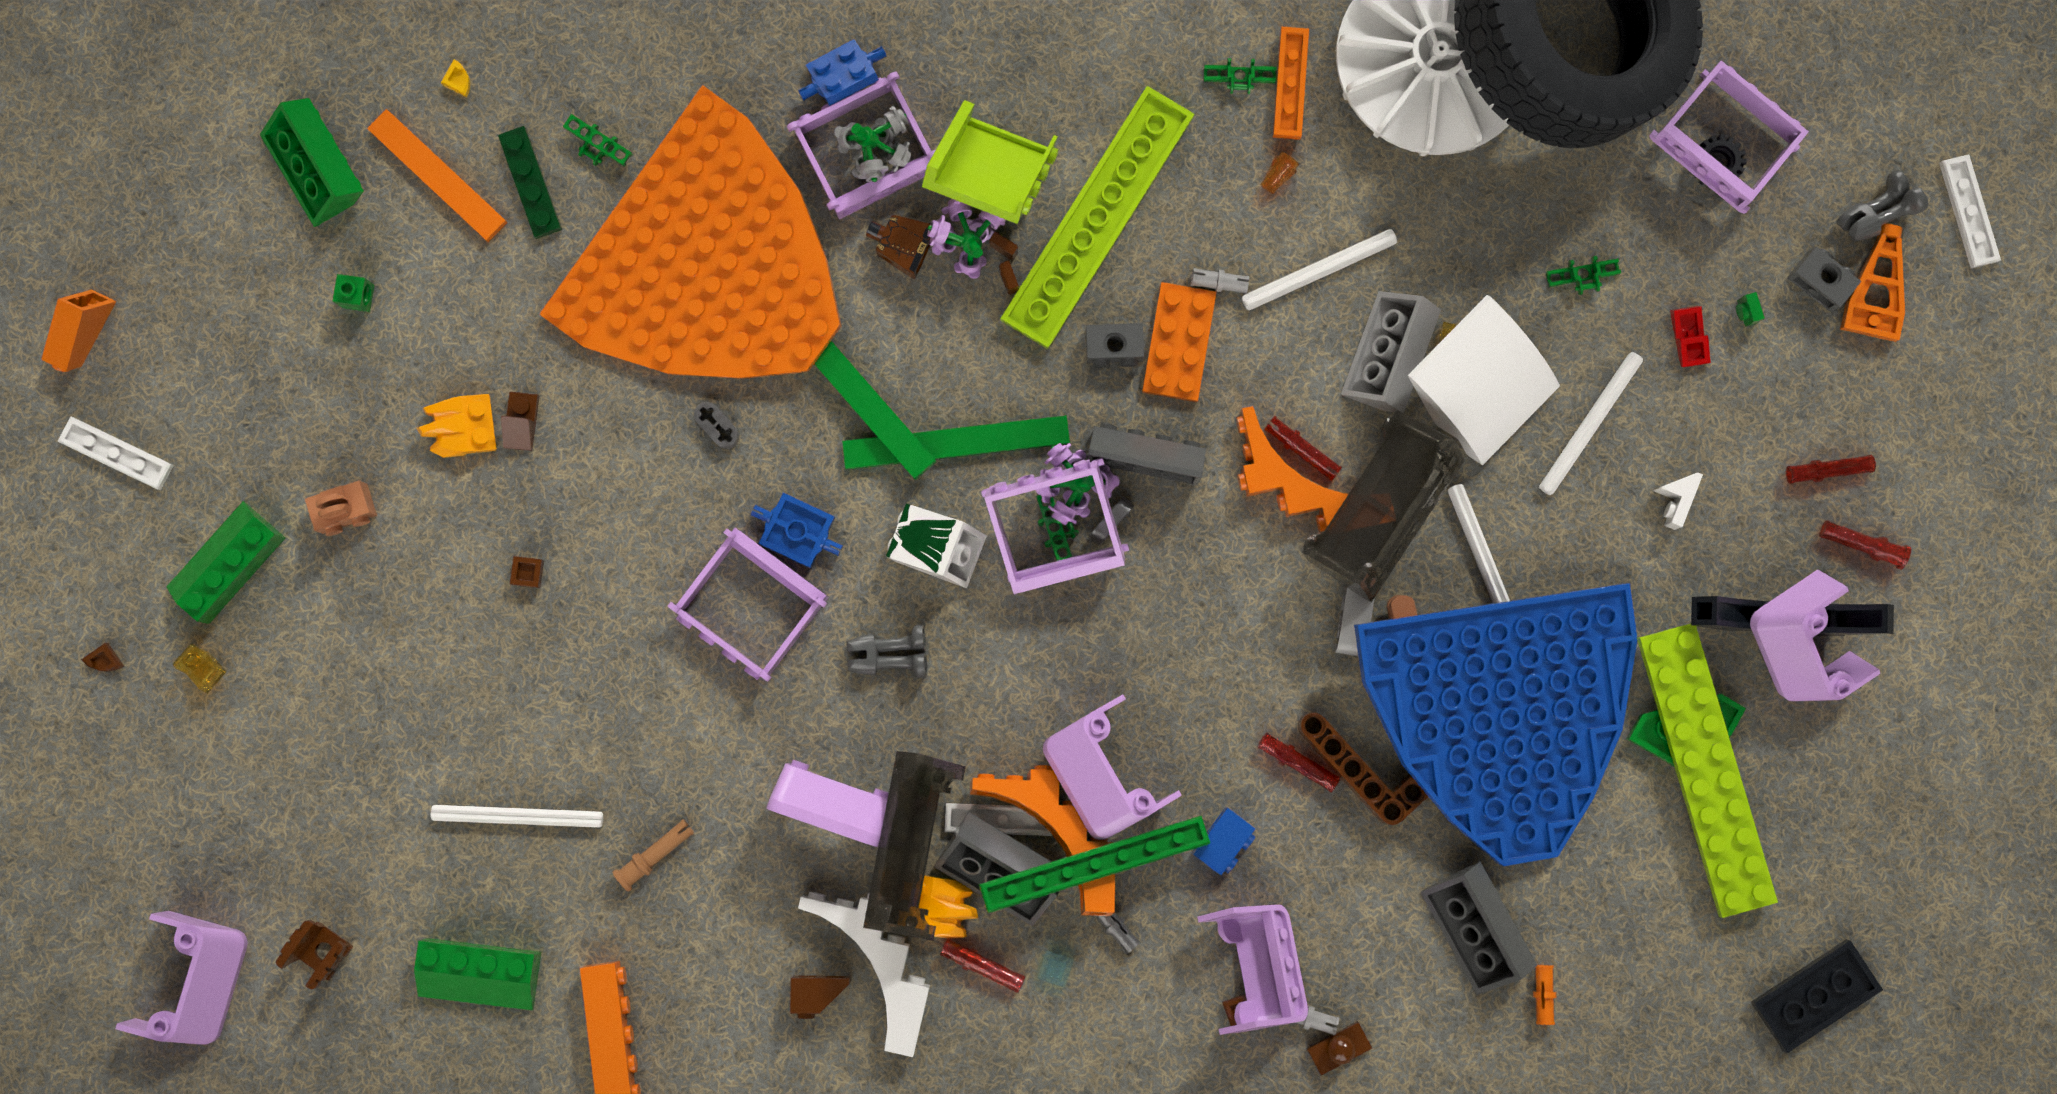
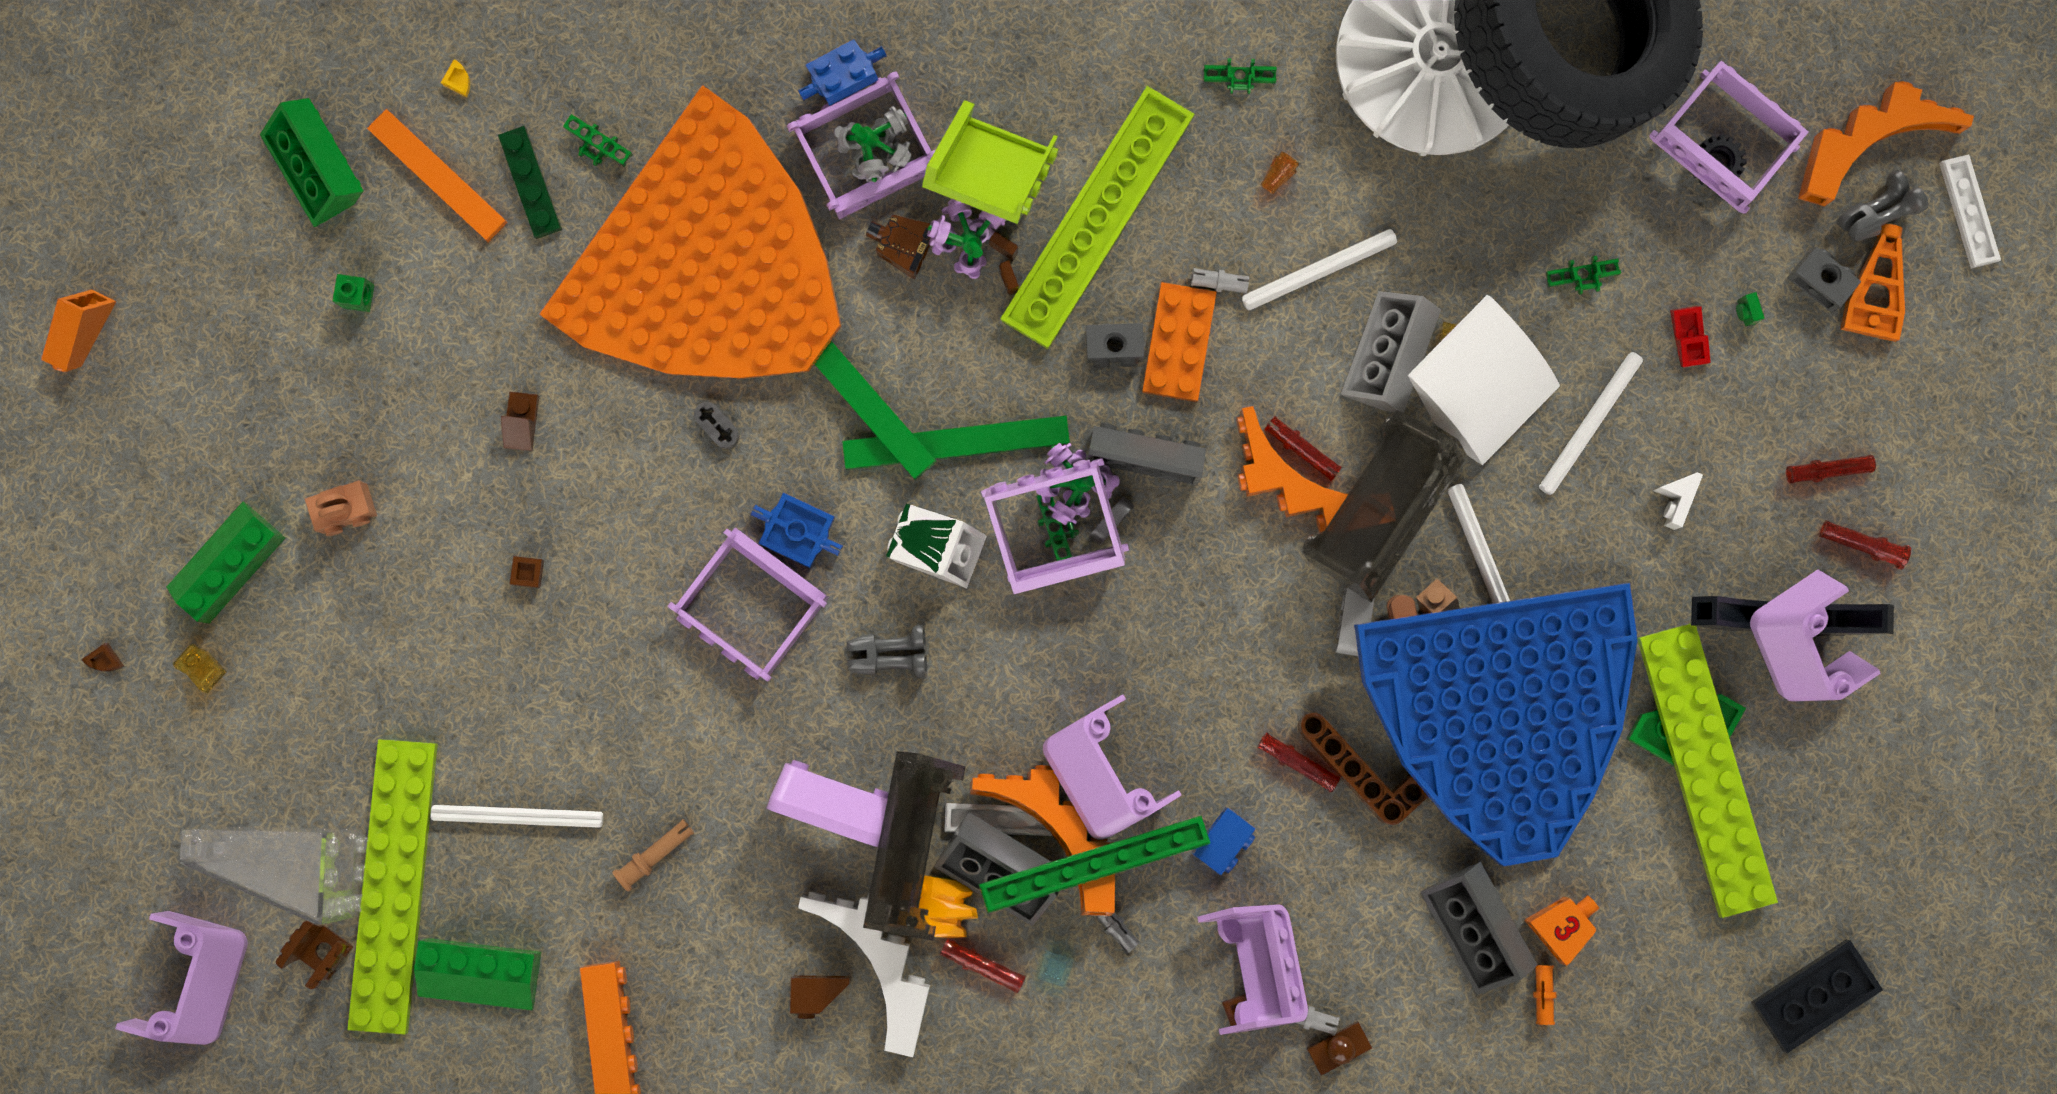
white tile [57,417,174,490] -> none
light orange plate [416,394,497,458] -> none
orange plate [1273,27,1309,140] -> none
none -> clear windscreen [180,827,367,925]
none -> lime plate [347,739,438,1035]
none -> medium nougat brick [1416,579,1460,614]
none -> orange torso [1524,895,1599,966]
none -> orange arch [1798,81,1974,206]

